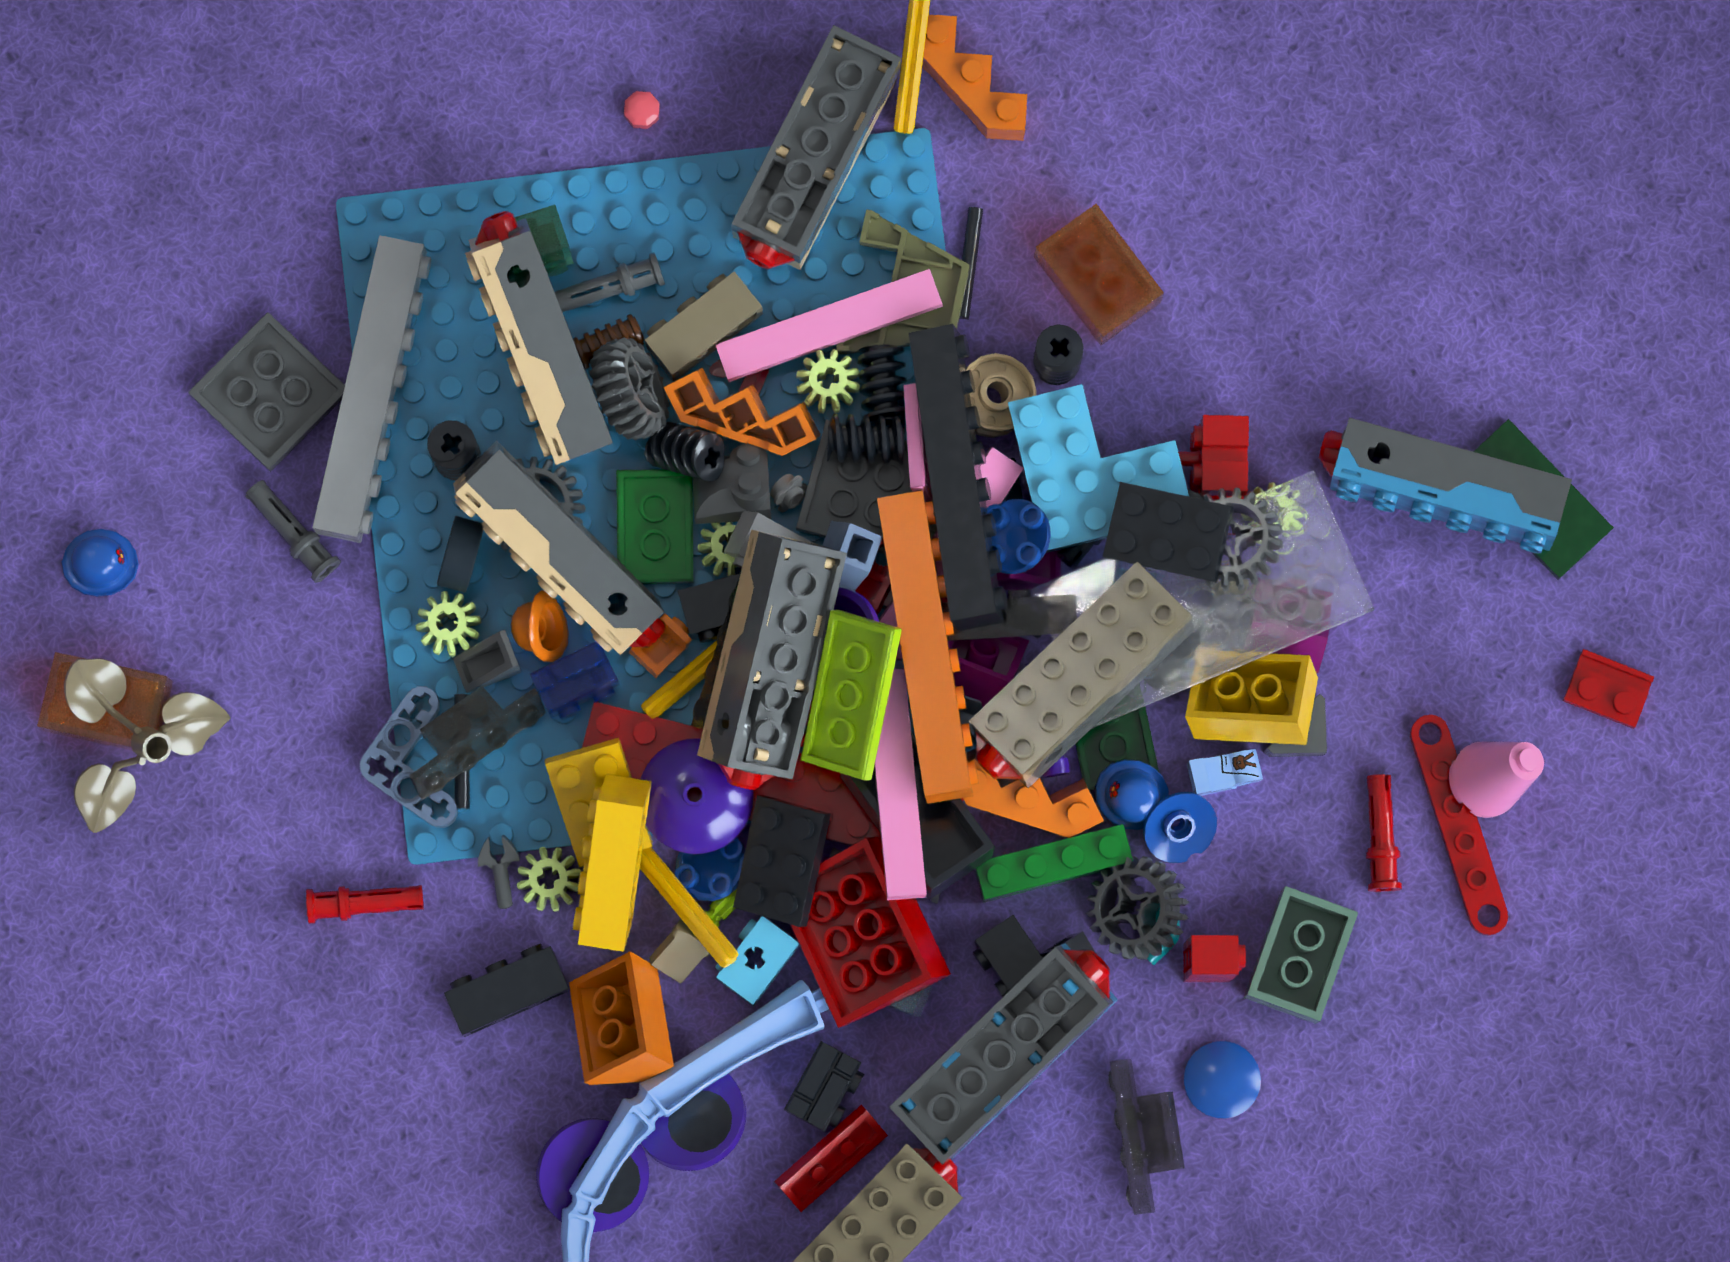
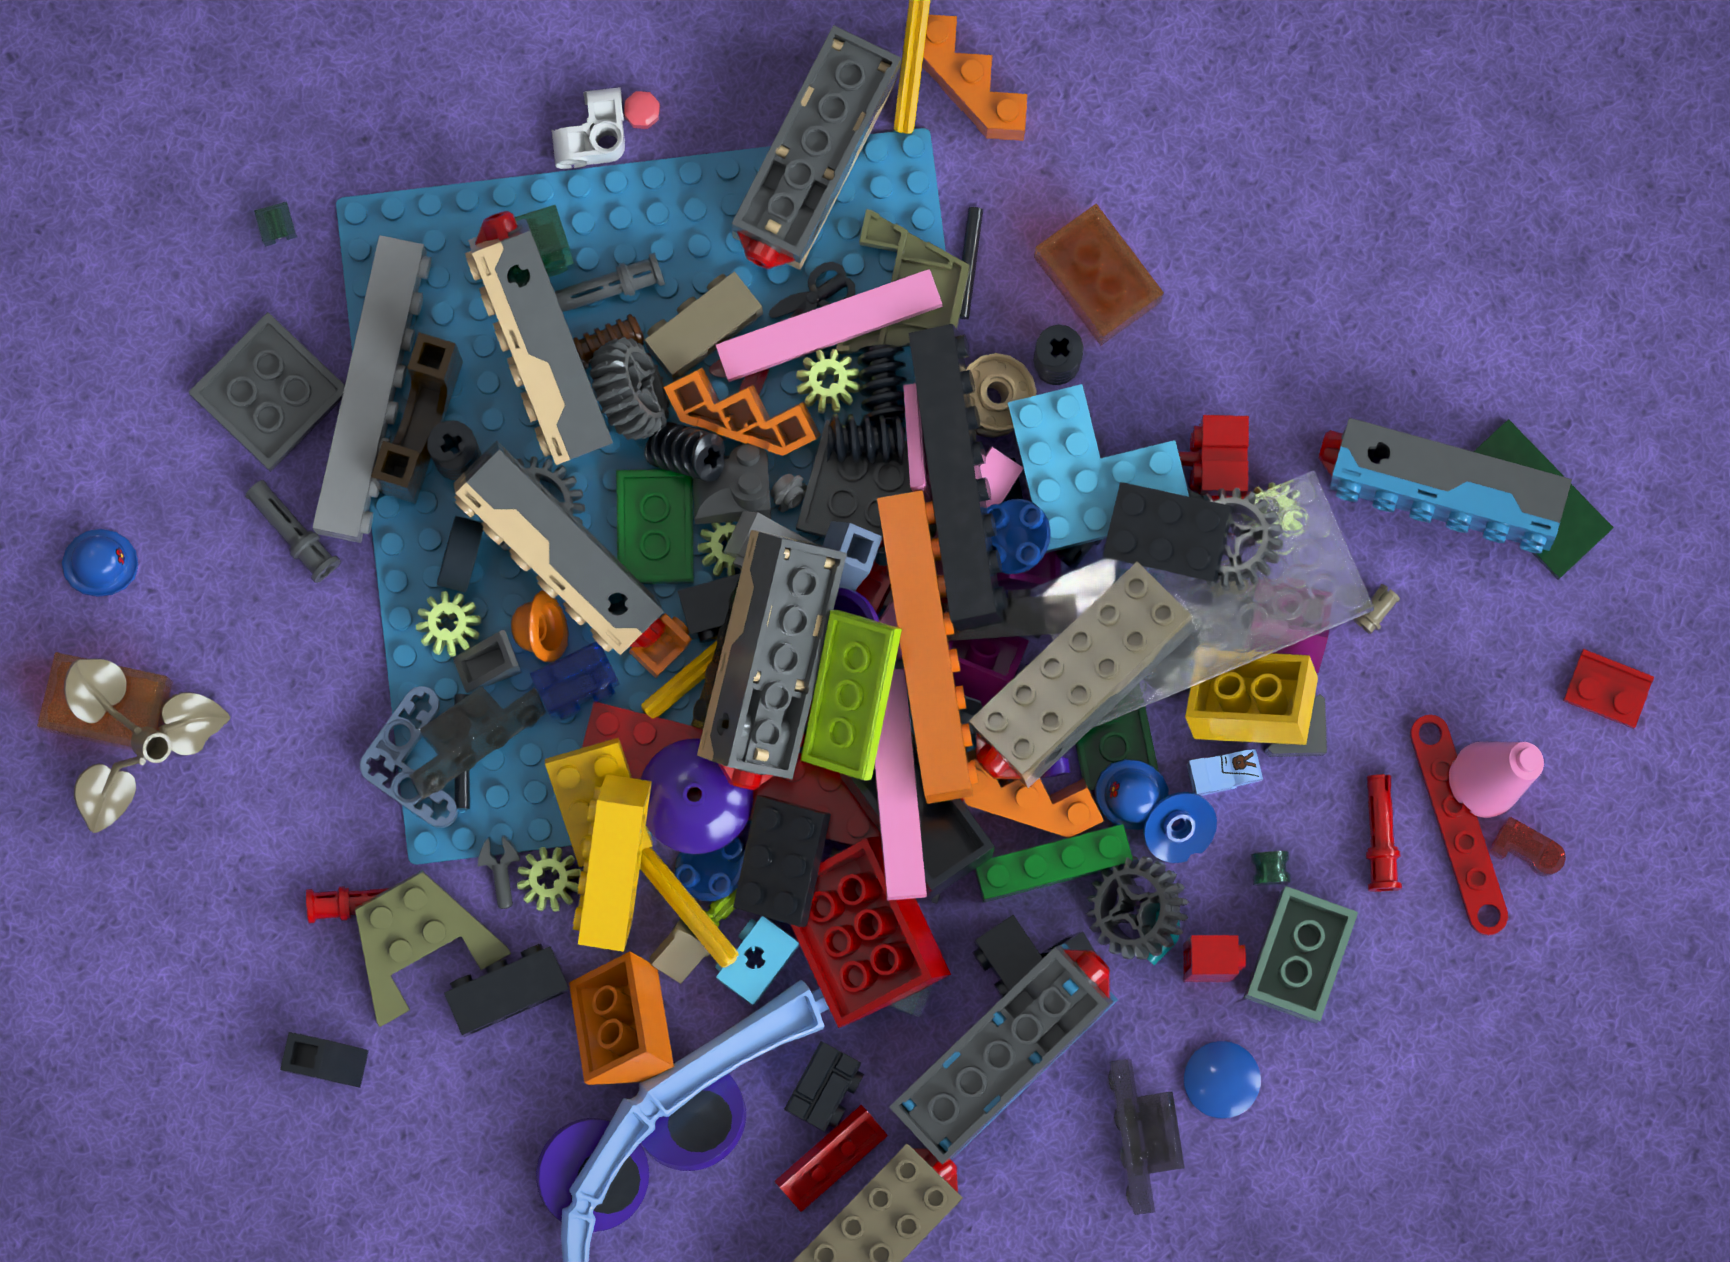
none -> piece [254,201,298,247]
none -> black slope [280,1032,369,1088]
none -> olive wing [355,870,511,1027]
none -> dark brown arch [371,332,463,504]
none -> white piece [552,87,625,169]
none -> black piece [769,262,855,319]
none -> wheel [1251,851,1291,886]
none -> dark tan pin [1353,584,1400,634]
none -> clear red leg [1488,817,1566,876]

